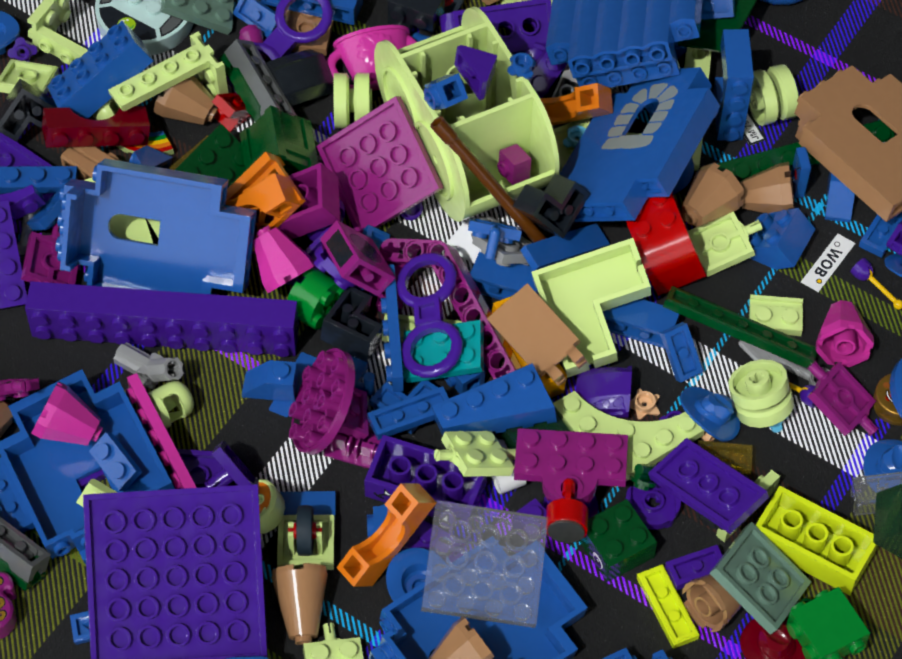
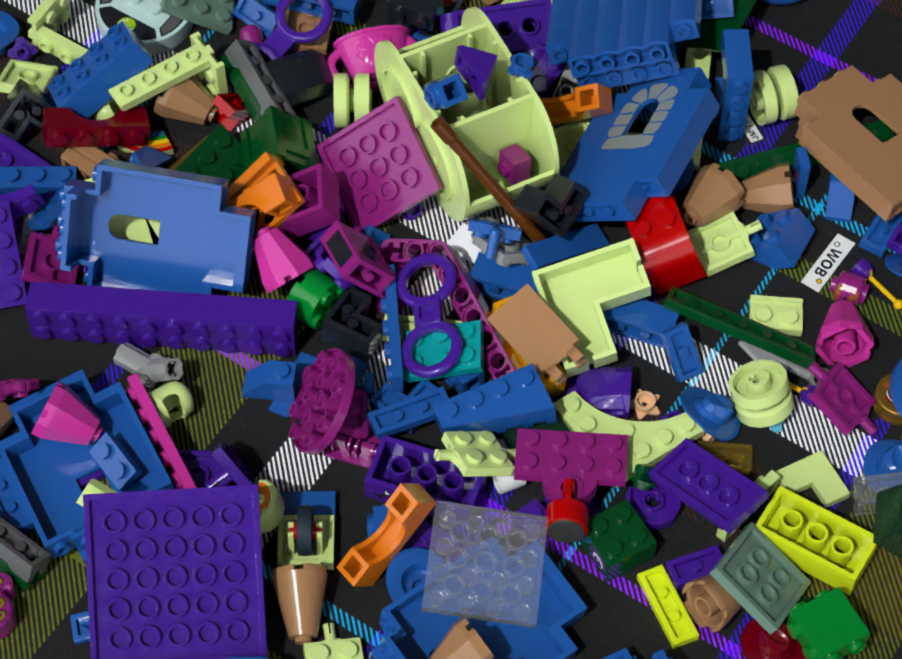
medium azure plate [563,125,586,148] -> none
none -> yellowish green tile [775,450,850,509]
none -> magenta head [829,271,870,307]

